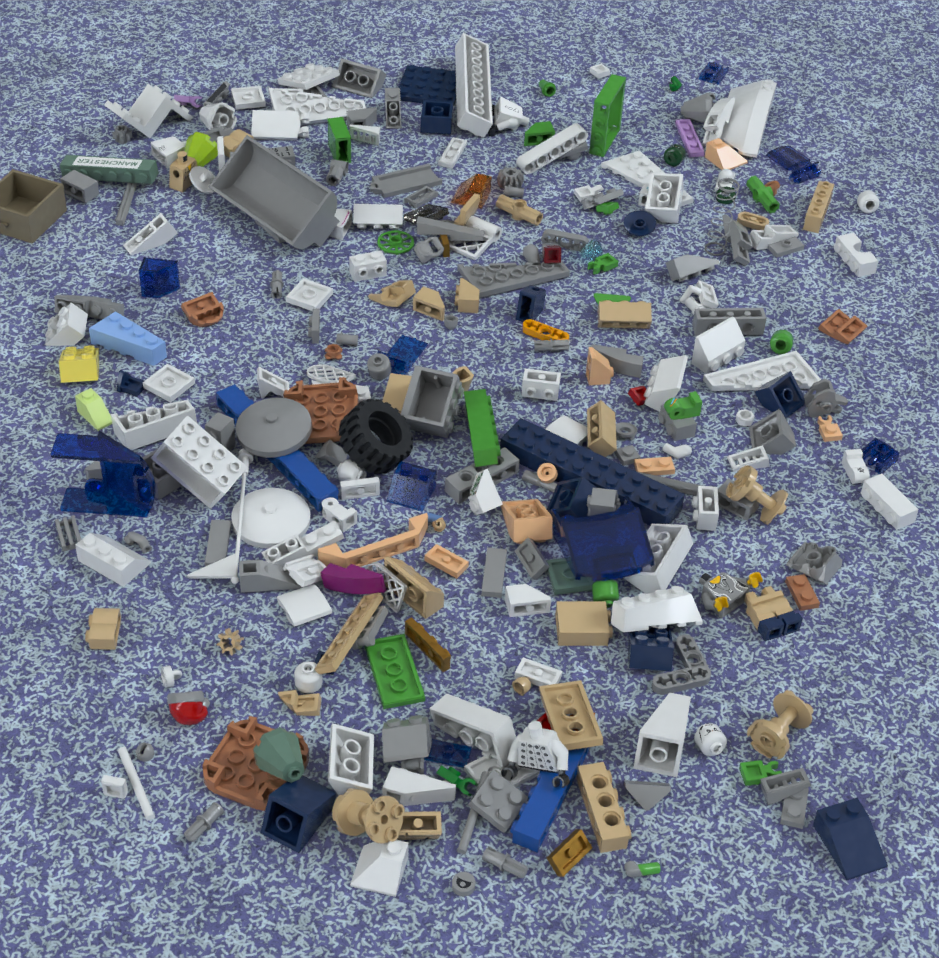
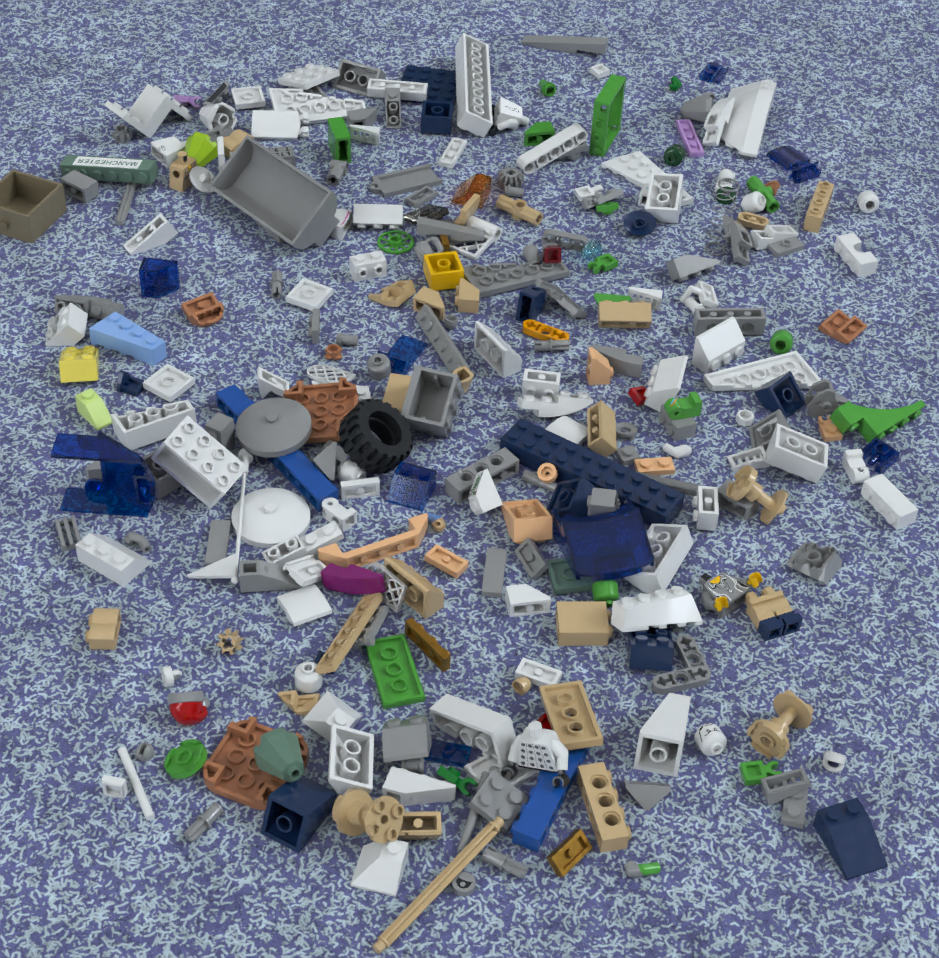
bright green brick [464,389,501,467] -> none
light nougat slope [705,138,748,170] -> none
nougat plate [785,574,820,611] -> none
none -> bright green tile [164,739,208,780]
none -> white slope [302,691,362,742]
none -> light grey slope [313,442,337,481]
none -> white slope [367,78,428,102]
none -> tan piece [372,816,505,954]
none -> light grey plate [415,304,471,373]
none -> yellow brick [423,251,464,291]
none -> white slope [474,321,522,378]
none -> white slope [517,391,593,417]
none -> light grey slope [522,35,609,55]
none -> light grey wing [534,278,588,319]
none -> white slope [628,287,663,311]
none -> white head [741,191,766,214]
none -> white slope [765,423,829,483]
none -> white tile [822,750,847,773]
none -> bright green arch [829,400,926,443]

